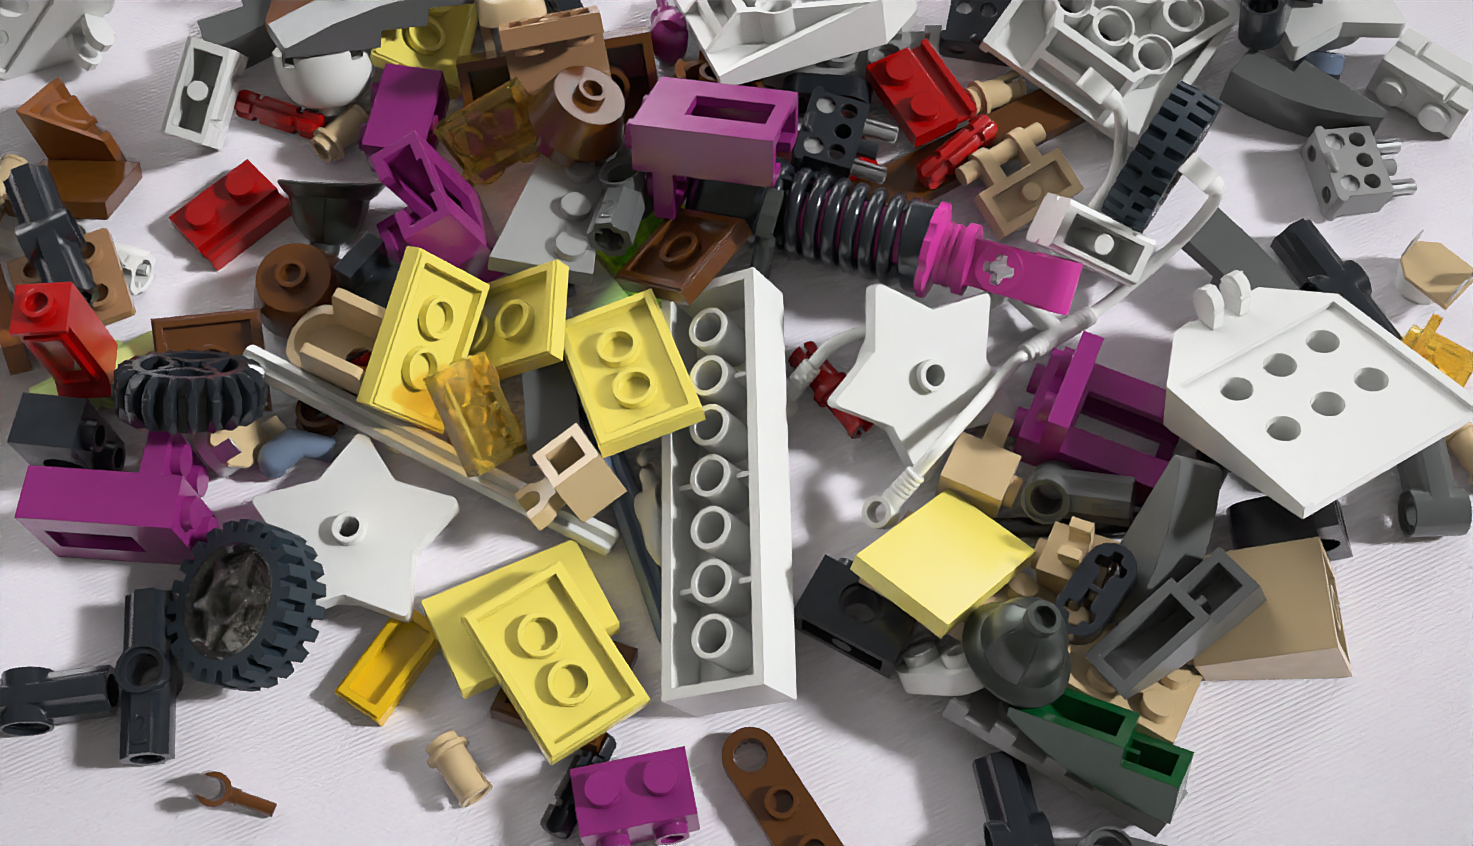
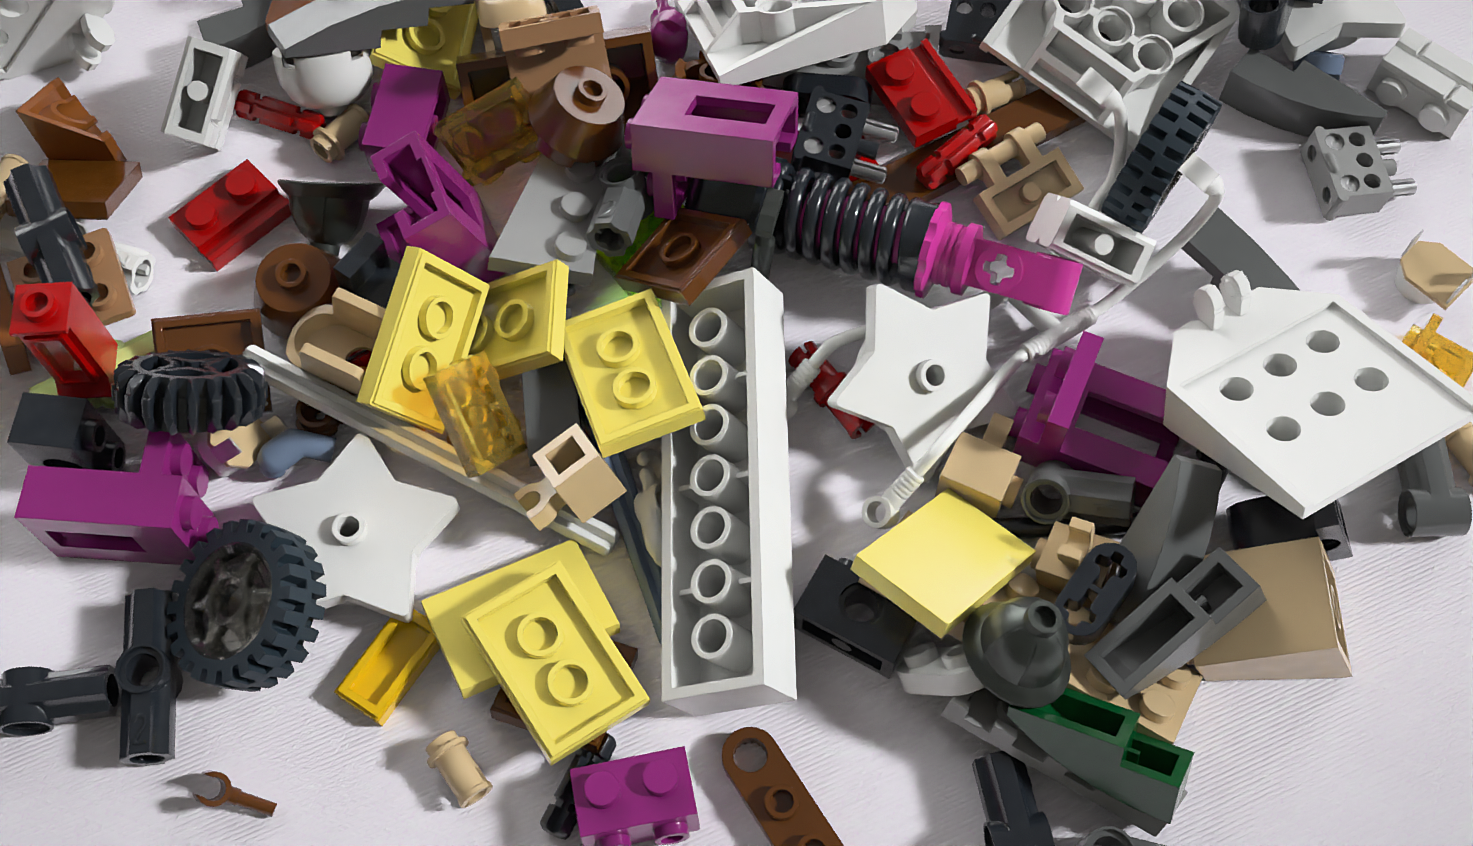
black piece [1270,218,1403,341] -> none

